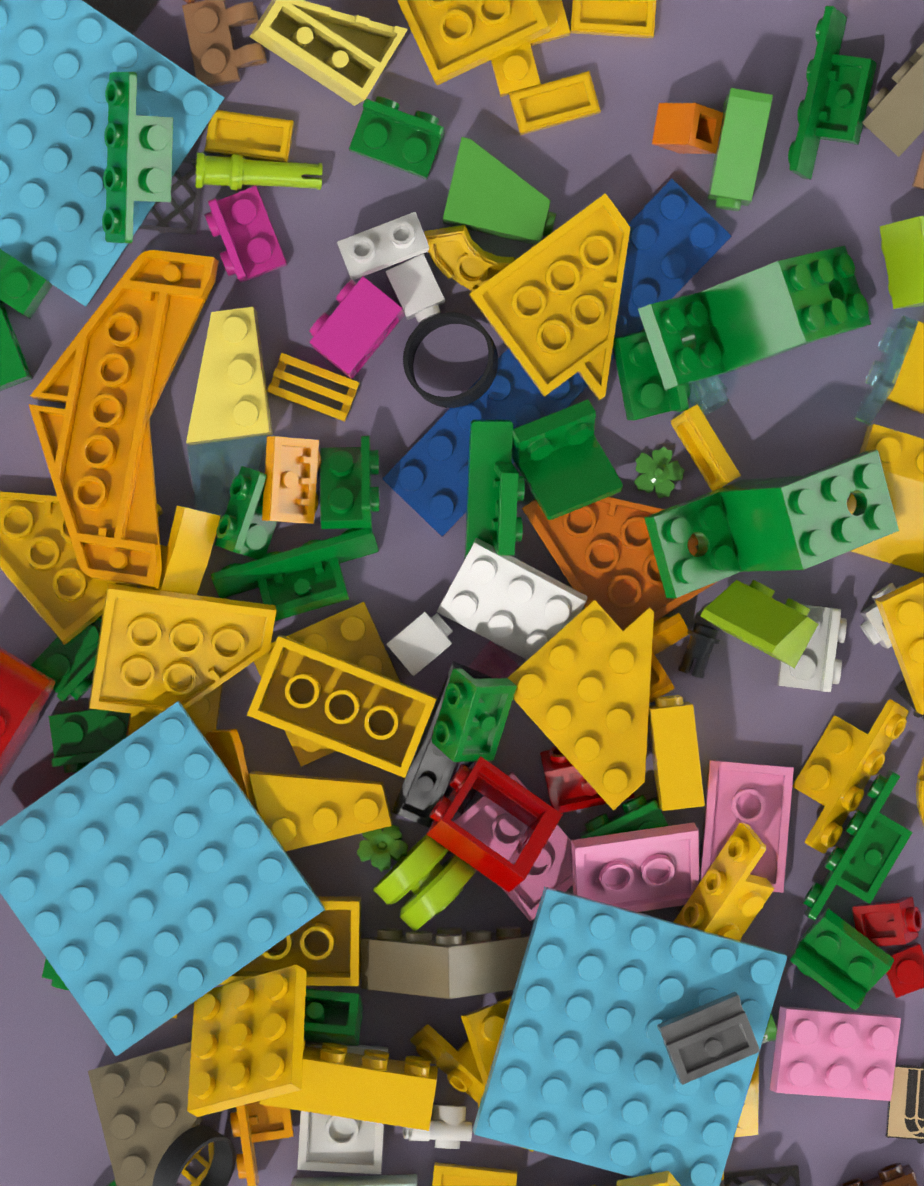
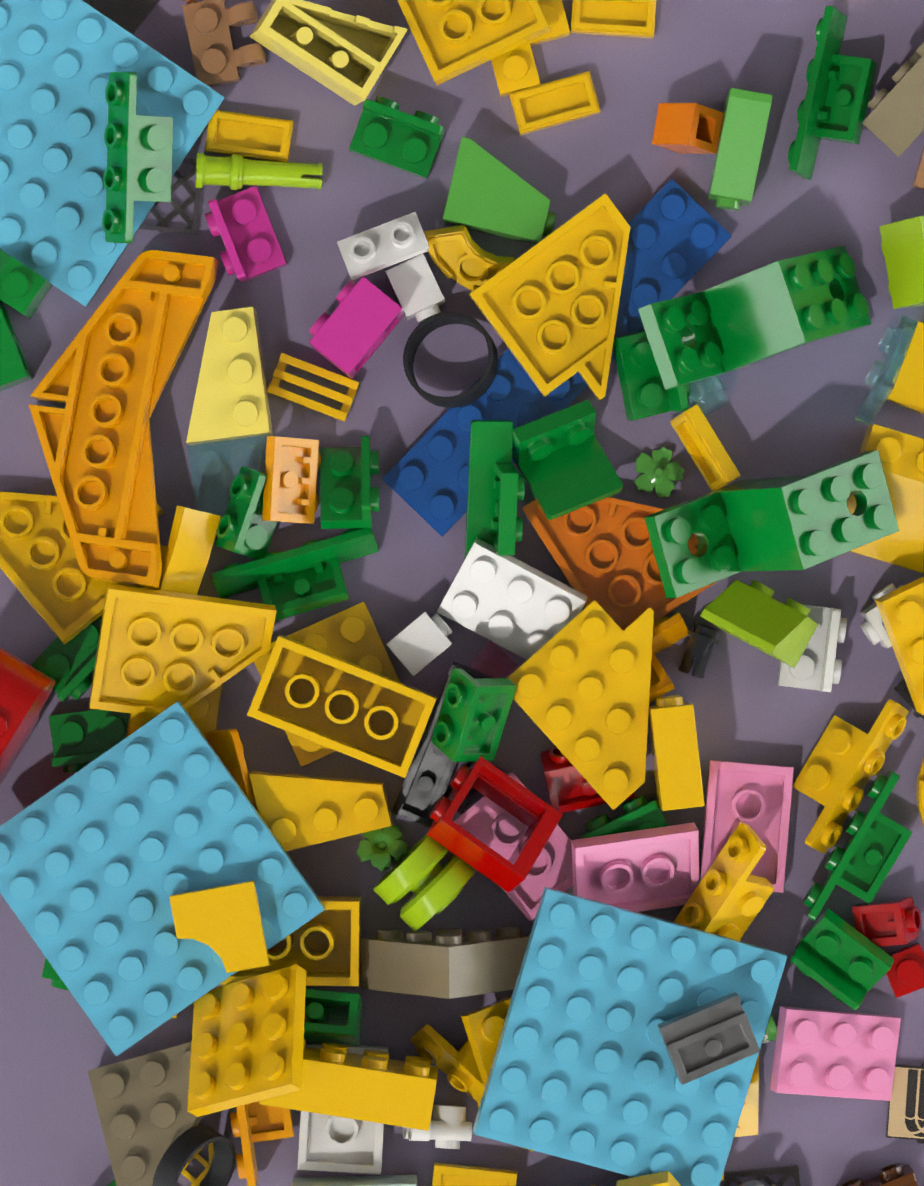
none -> yellow tile [169,880,270,973]

